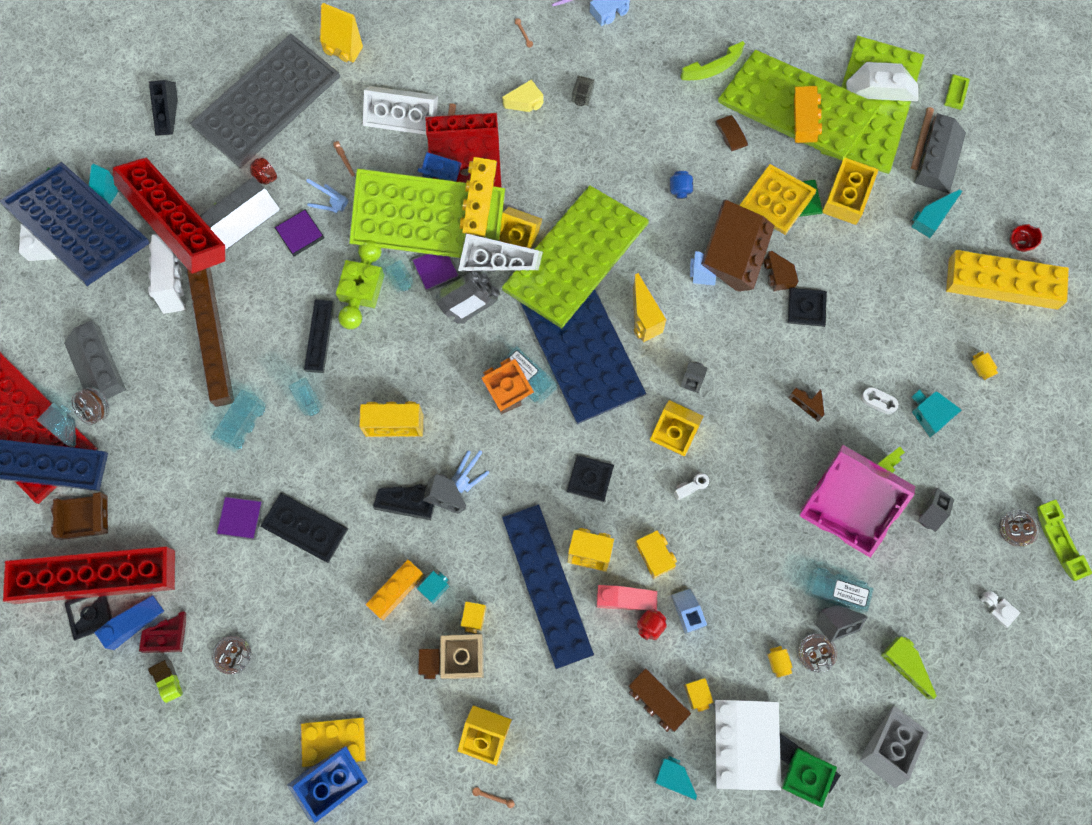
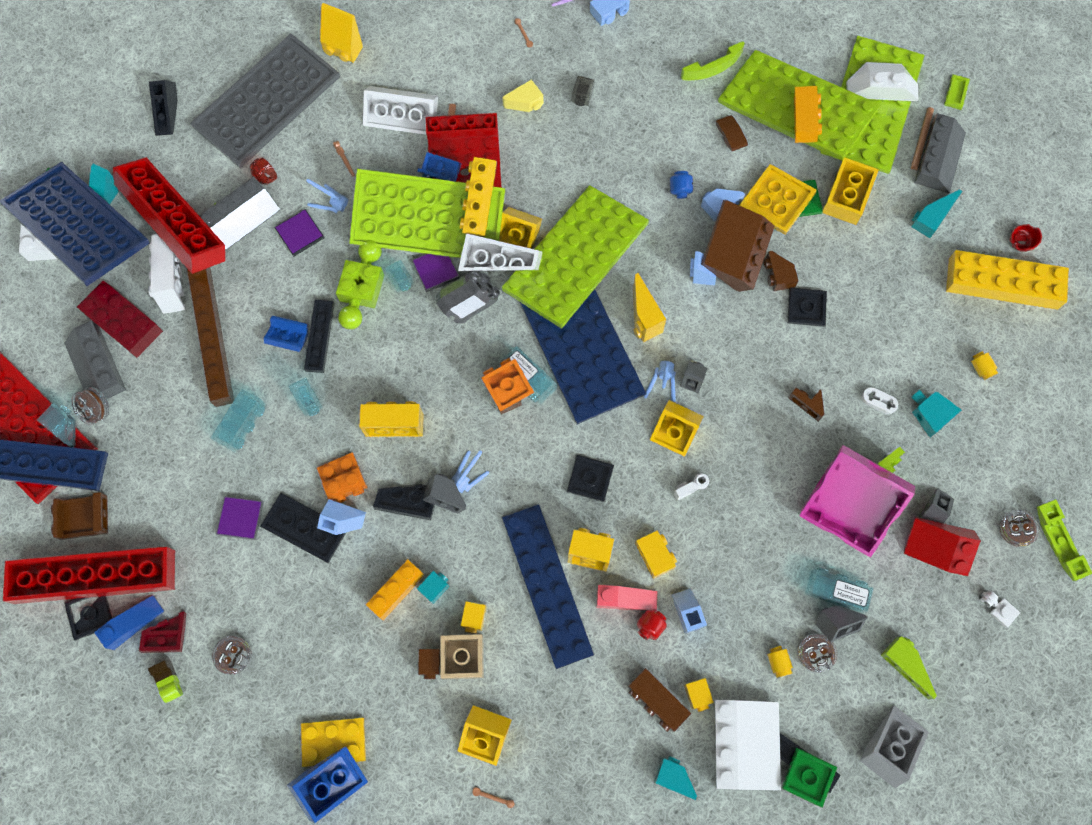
none -> dark red brick [77,280,163,358]
none -> blue bracket [263,316,308,352]
none -> orange plate [317,452,368,503]
none -> light blue slope [317,499,366,535]
none -> light blue plant [644,361,676,402]
none -> light blue slope [701,189,745,222]
none -> red slope [904,517,981,576]

